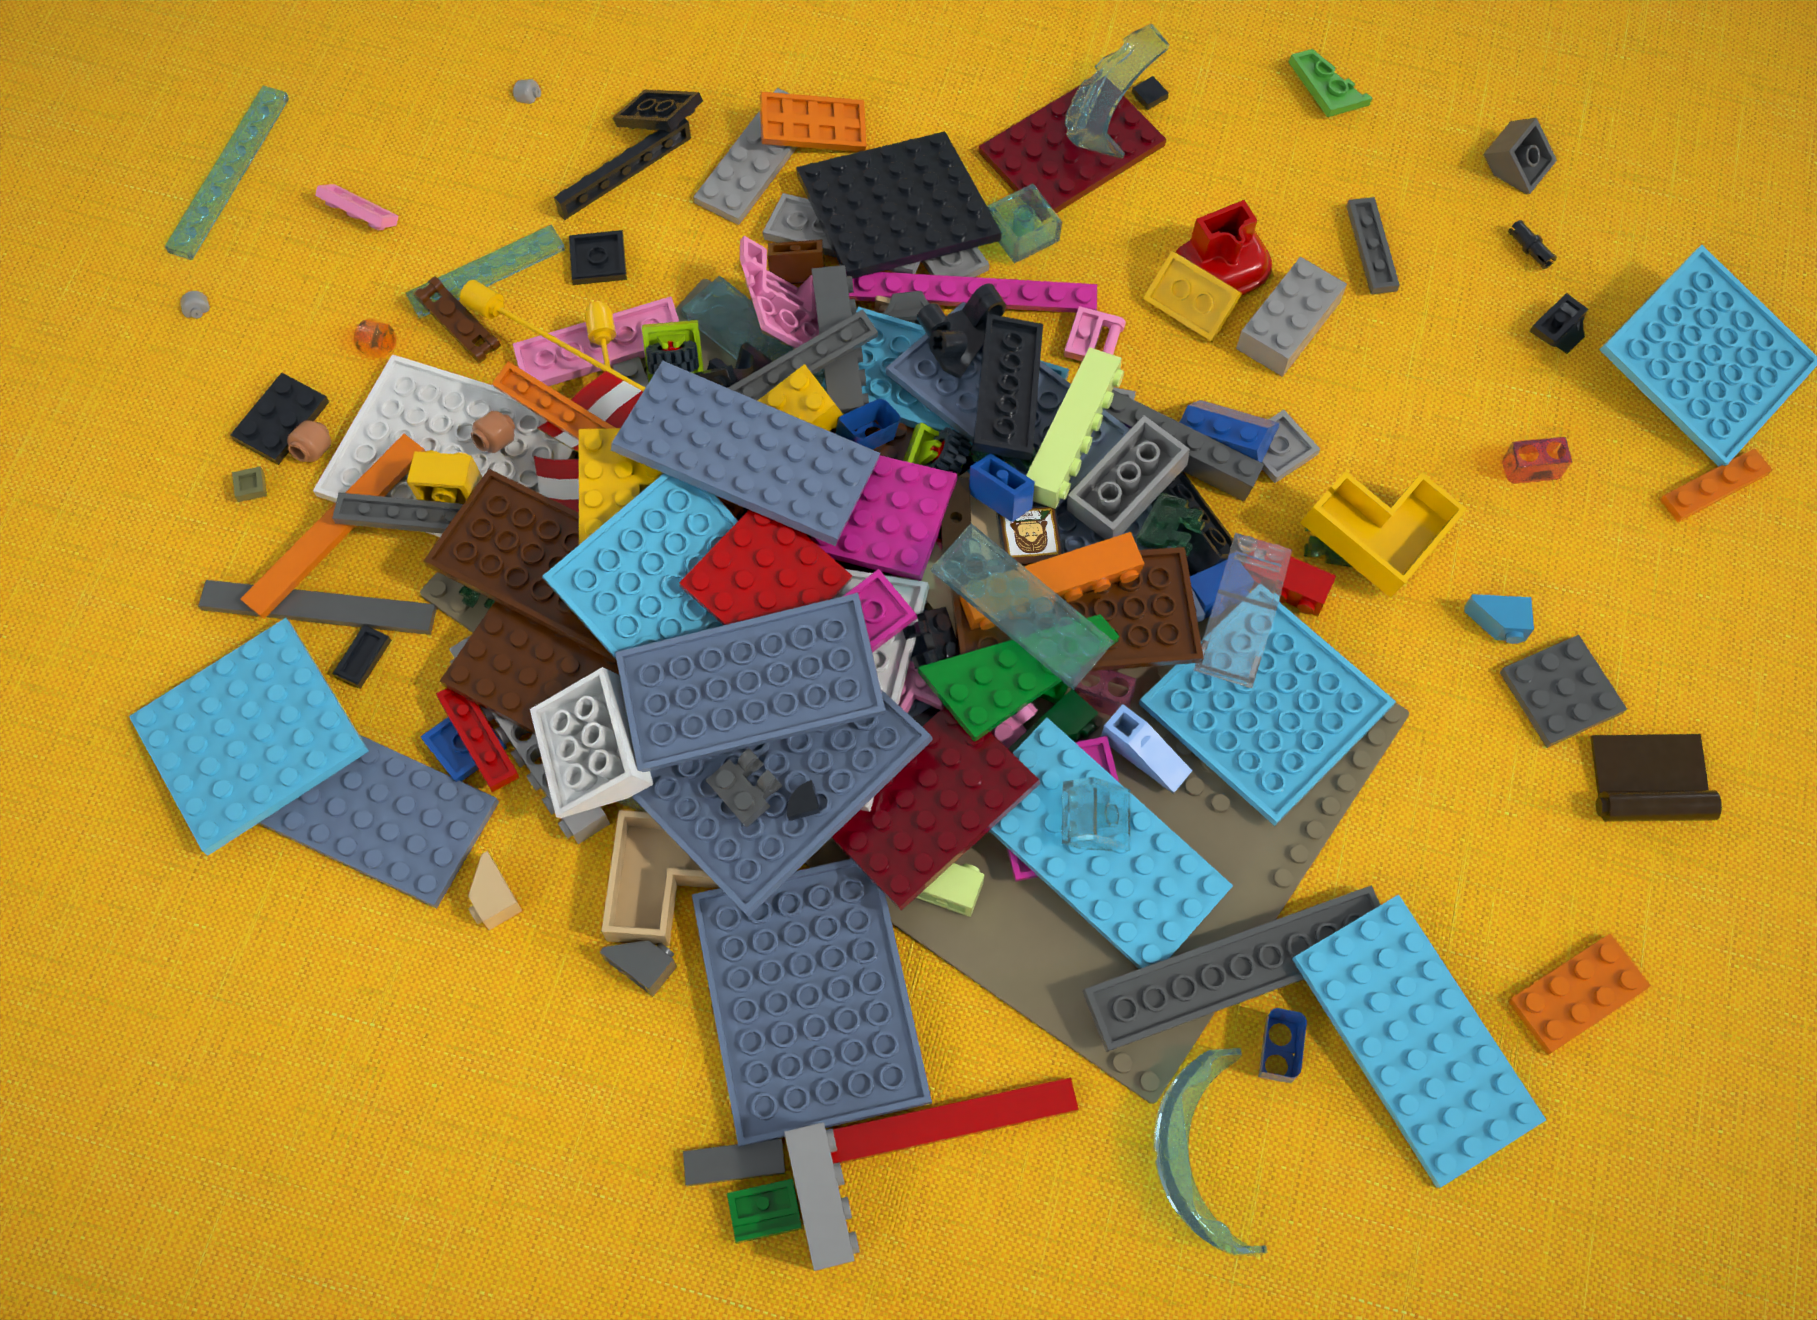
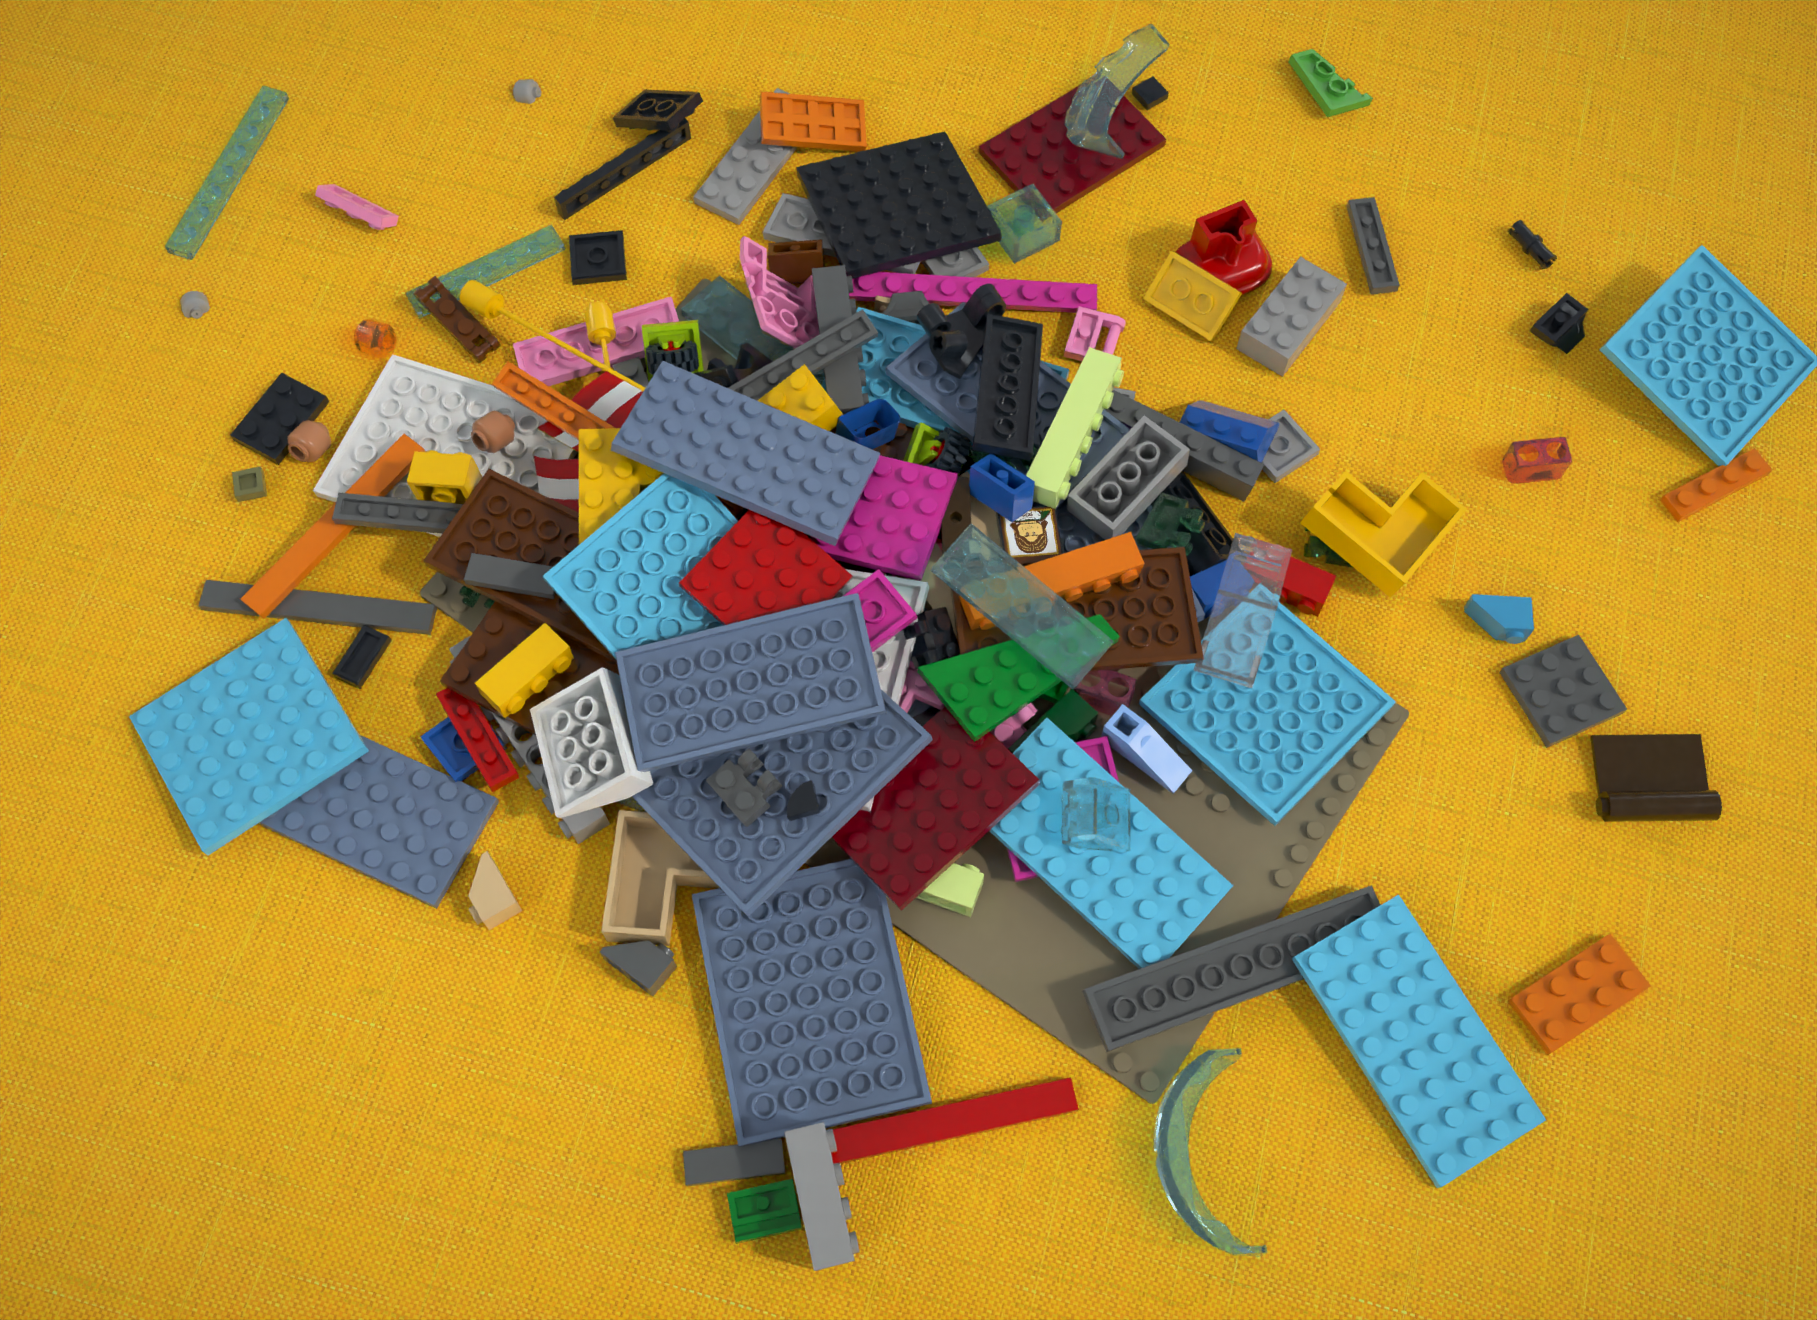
blue piece [1258,1008,1307,1083] -> none
dark grey slope [1483,117,1557,194] -> none
none -> dark grey tile [464,553,556,599]
none -> yellow brick [475,623,574,718]

